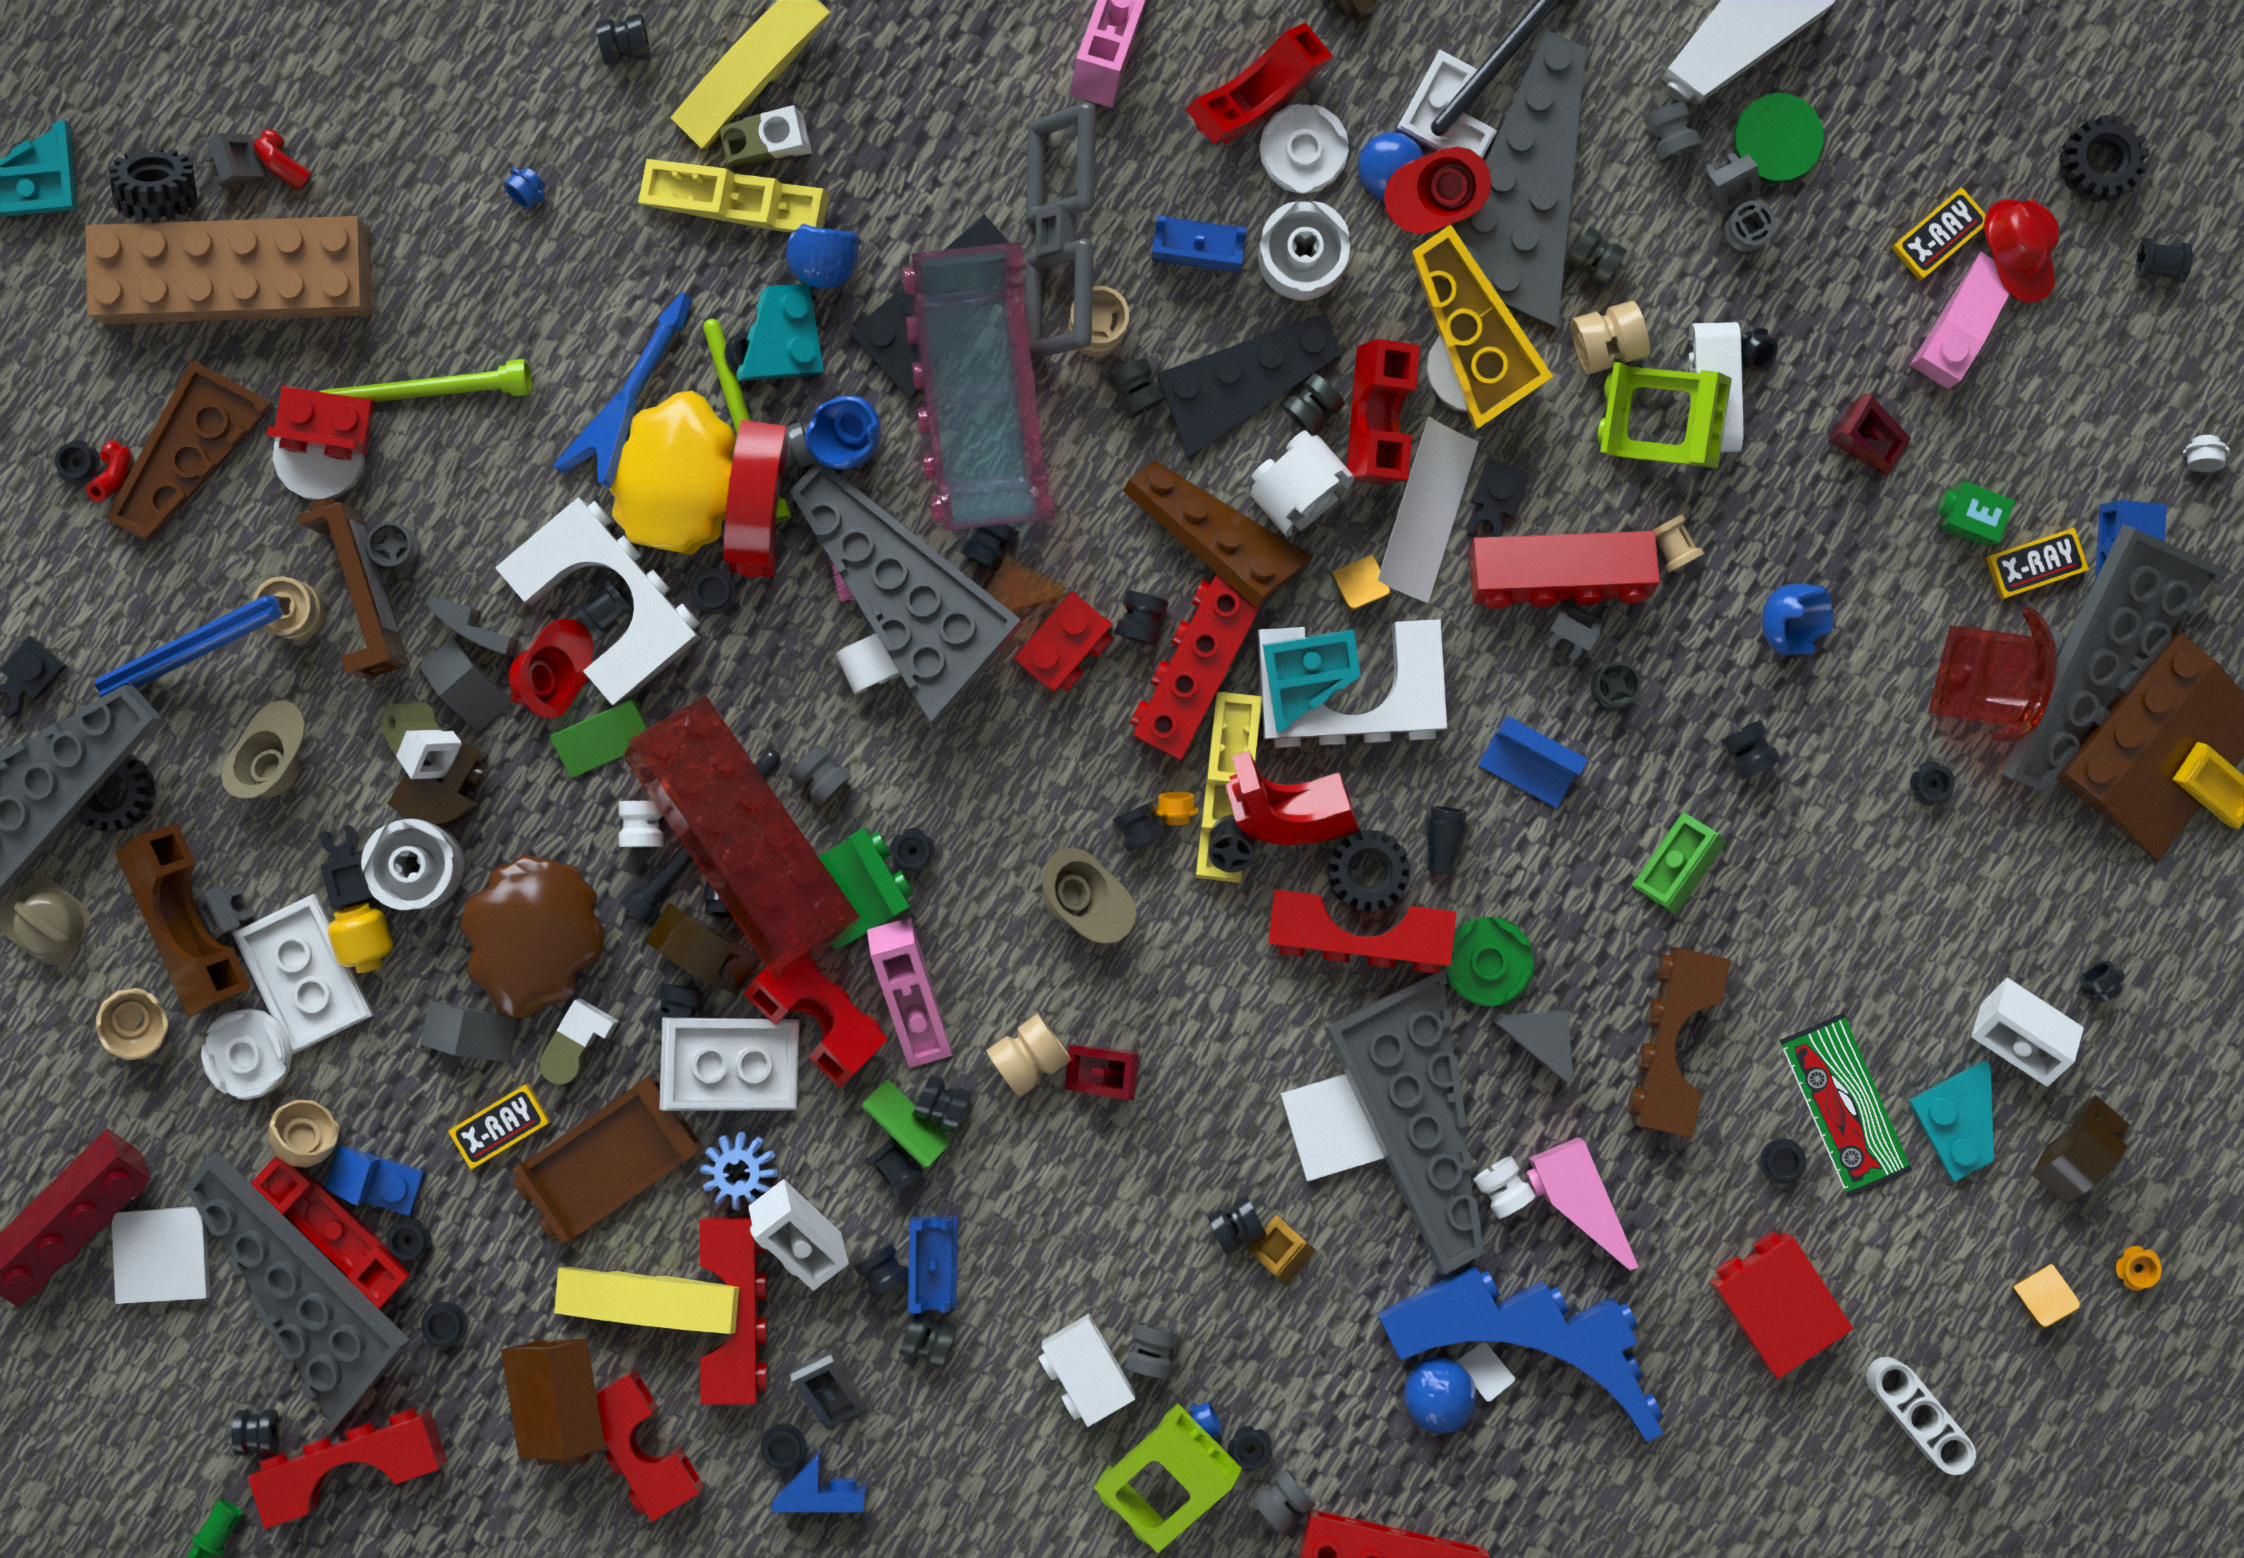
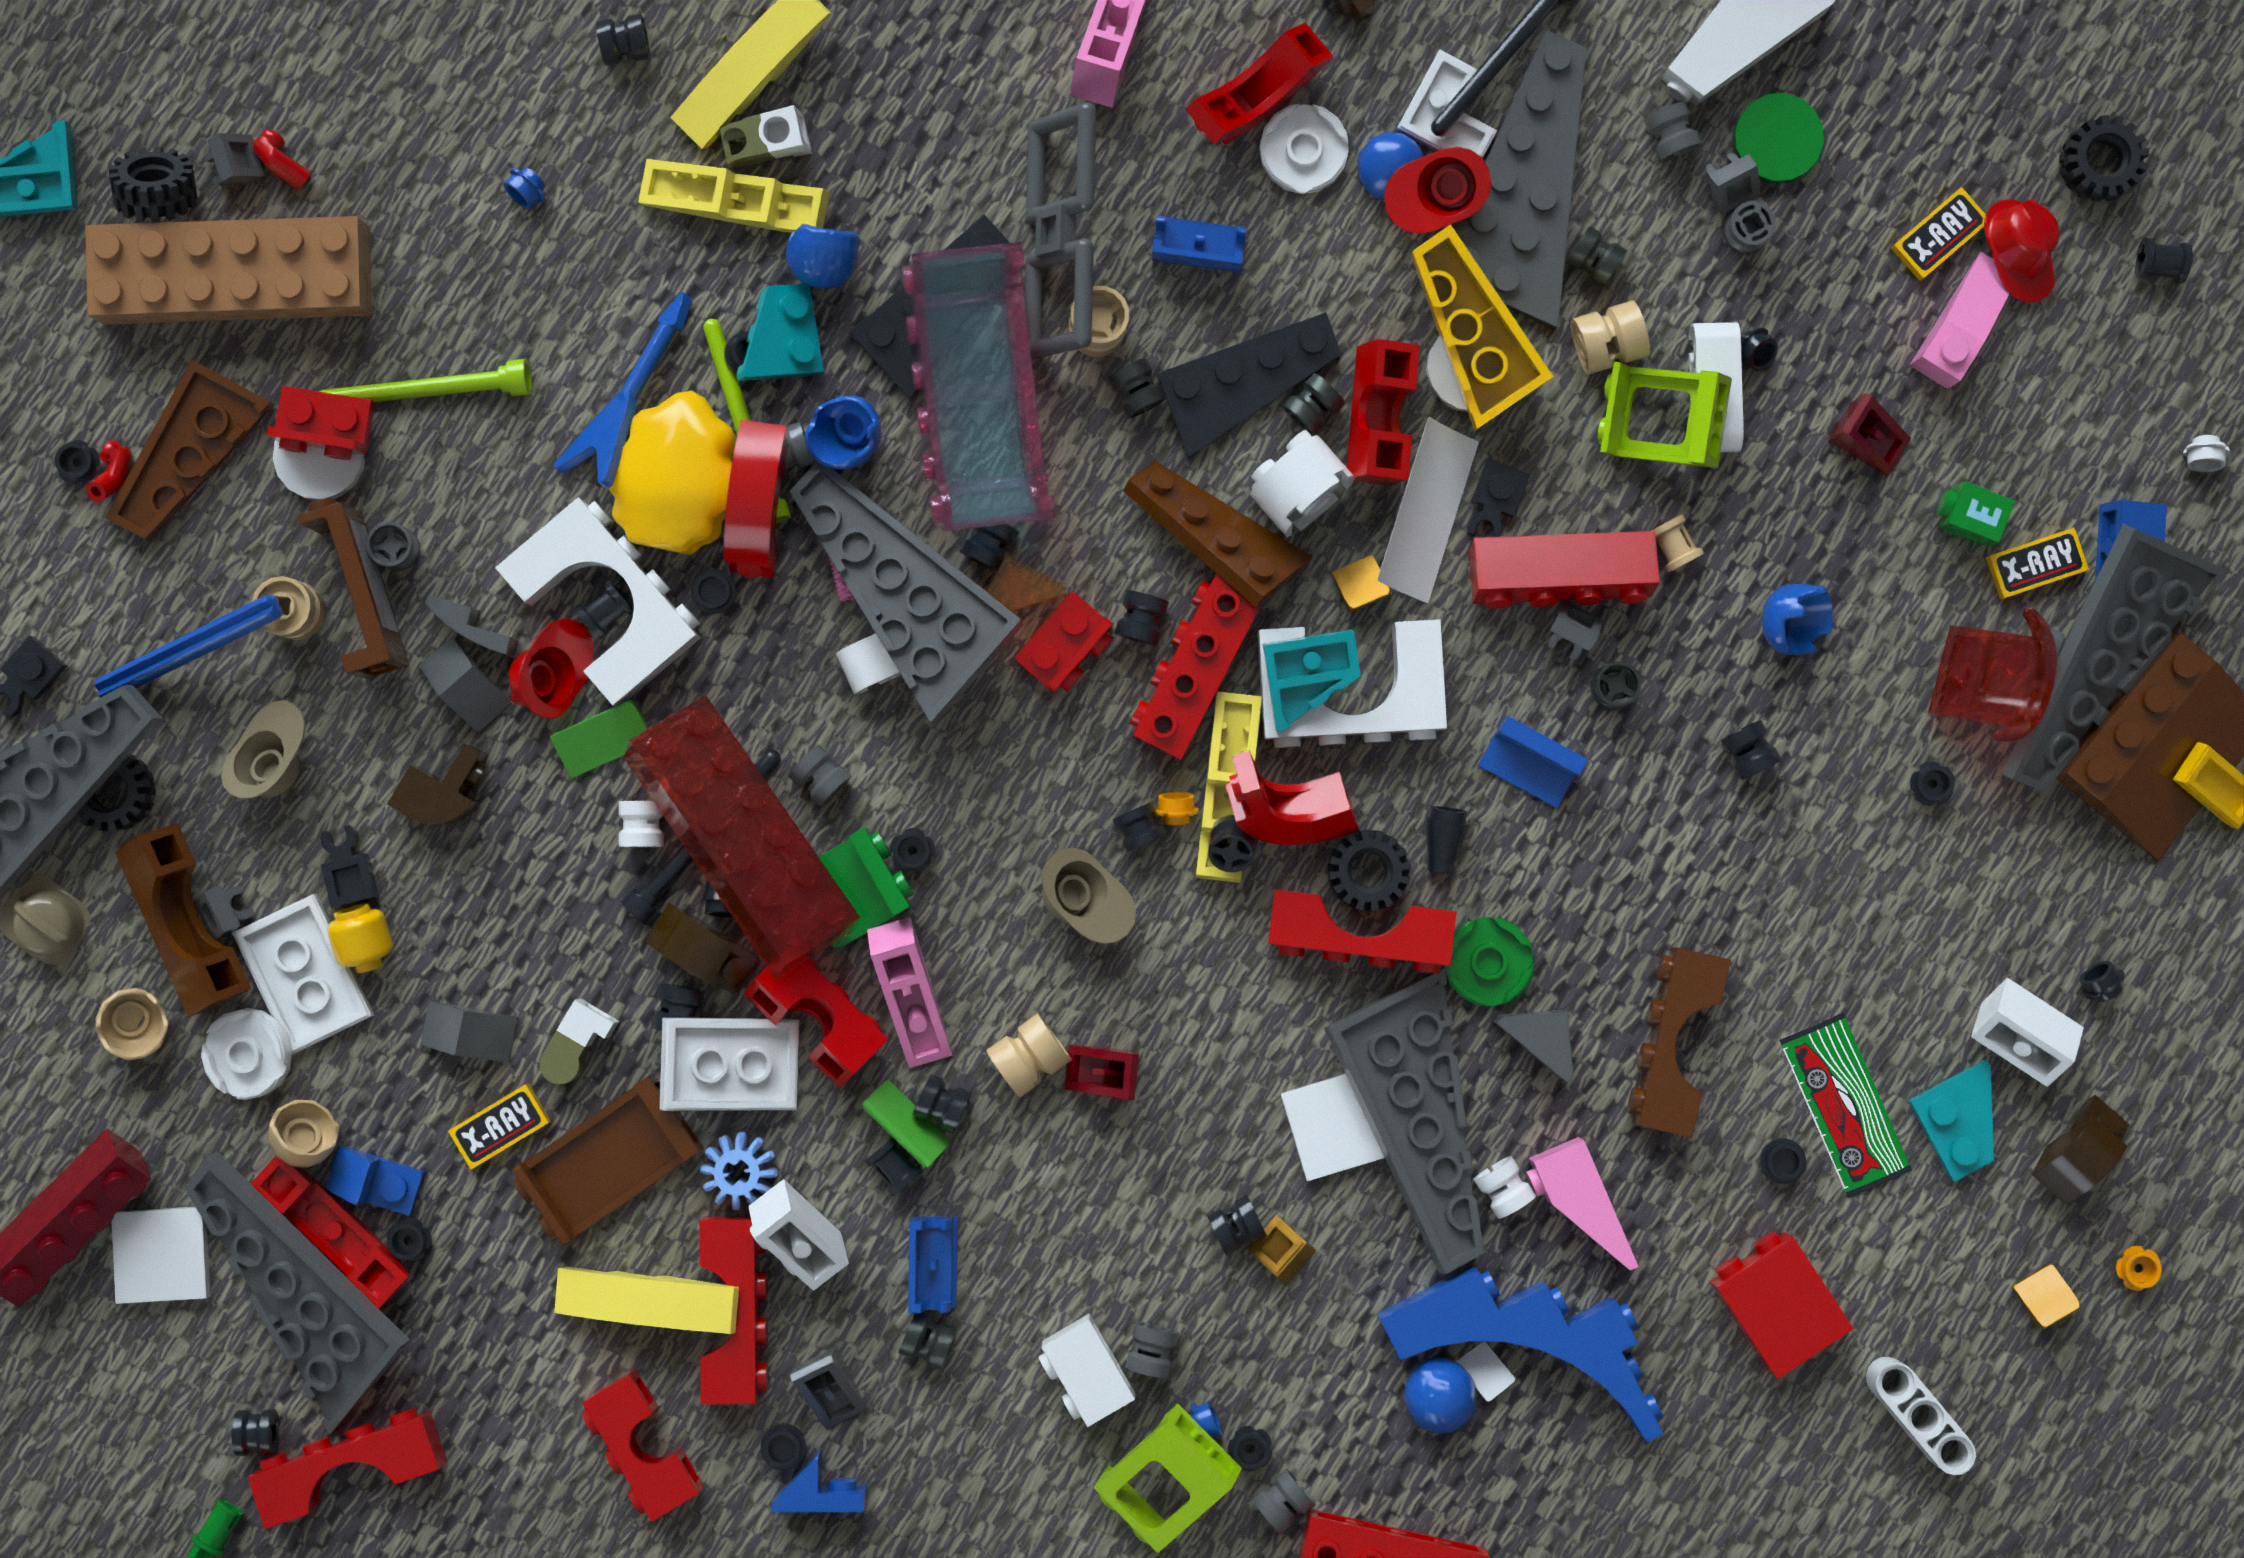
white brick [361,819,464,910] -> none
leg [382,702,462,779] -> none
black plate [421,1301,468,1348] -> none
reddish brown piece [460,855,605,1019] -> none
reddish brown brick [501,1339,605,1467] -> none
black wheel [853,1243,909,1298] -> none
white brick [1258,201,1351,301] -> none
bright green slope [1632,812,1726,916] -> none

